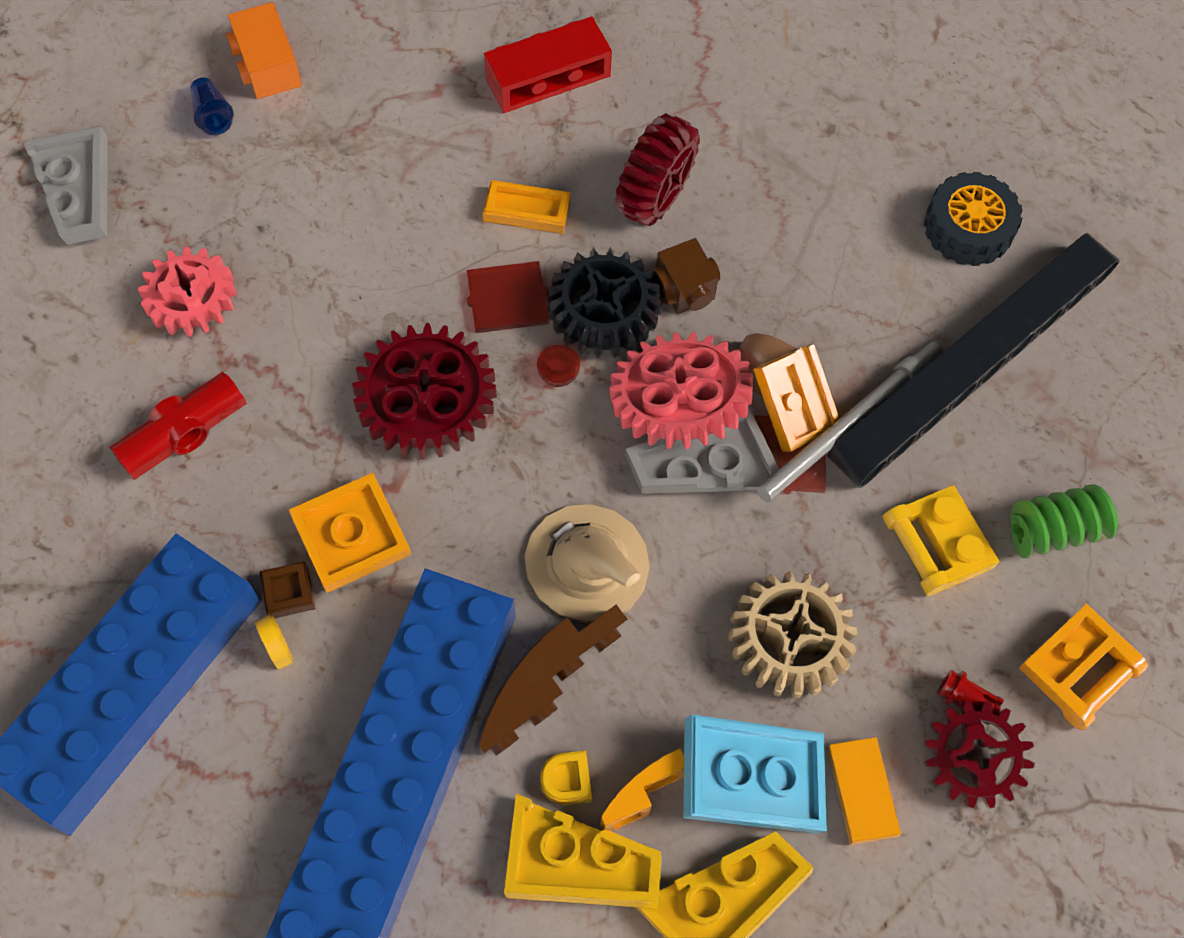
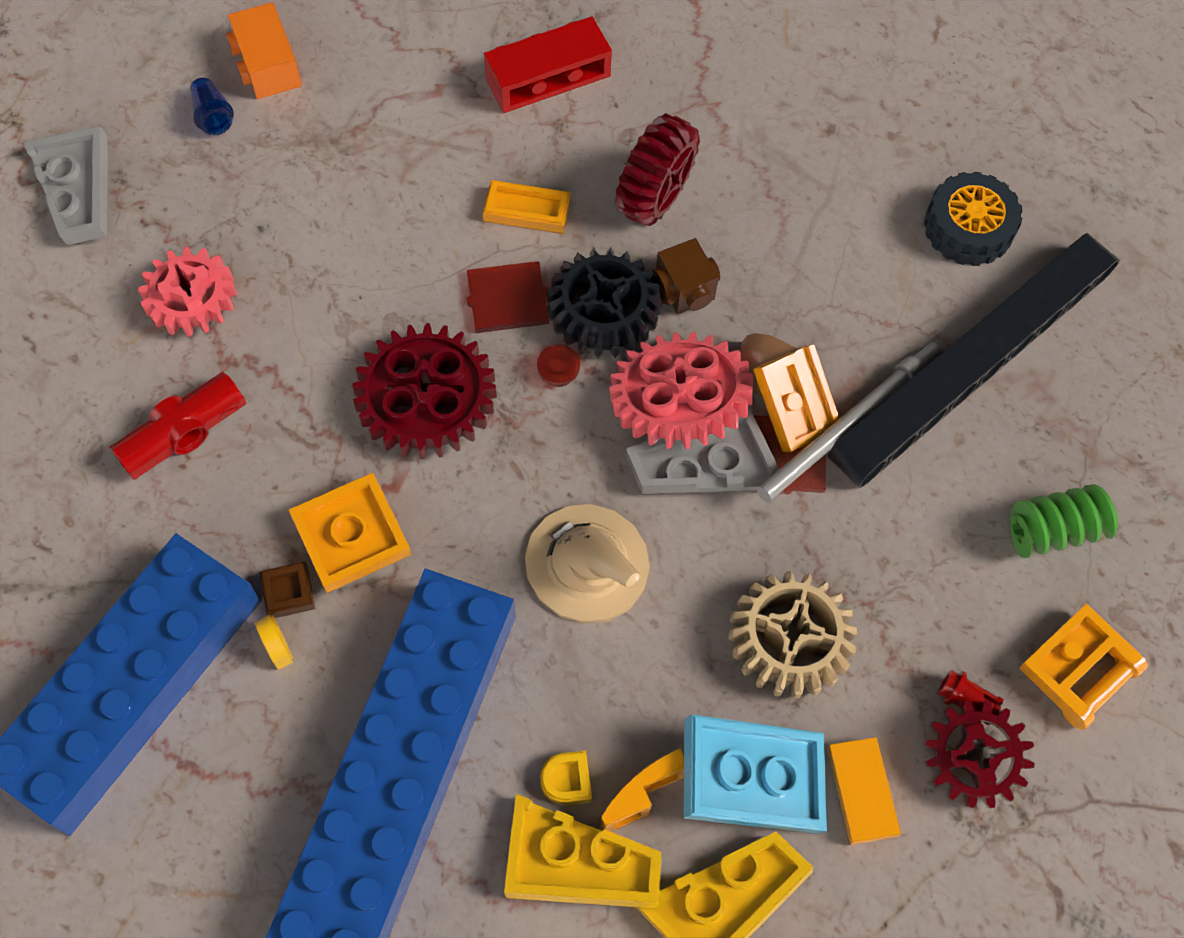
reddish brown slope [474,604,628,756] -> none
yellow plate [882,485,1000,596] -> none

